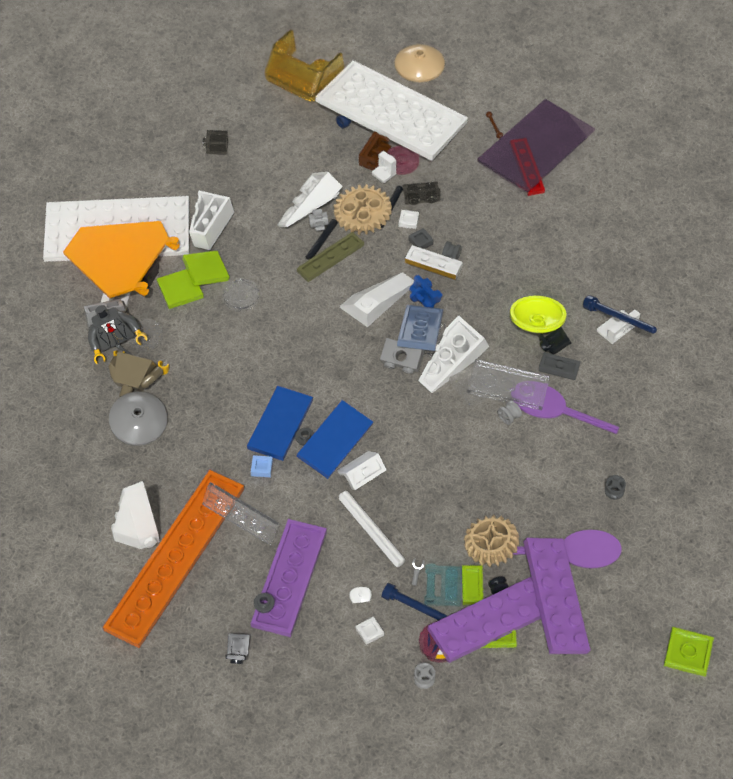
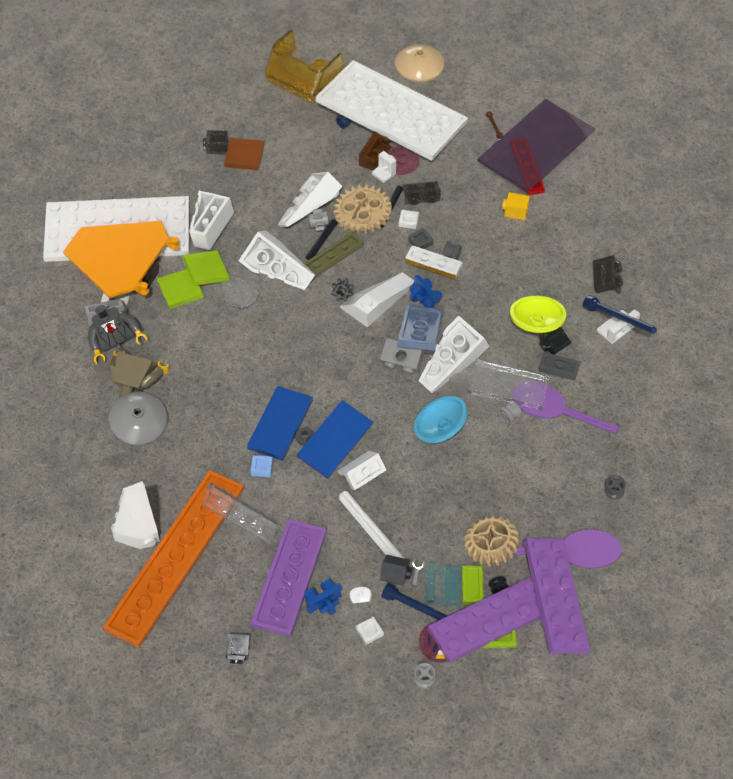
dark grey plate [254,593,275,613] -> none
lime tile [664,627,714,677] -> none
none -> dark orange tile [224,137,265,171]
none -> white wedge [239,230,315,290]
none -> blue hips [304,579,342,615]
none -> black gear [331,278,353,301]
none -> black brick [379,554,412,586]
none -> medium azure dish [414,396,468,443]
none -> yellow brick [502,192,530,220]
none -> clear smoke bracket [593,255,623,294]

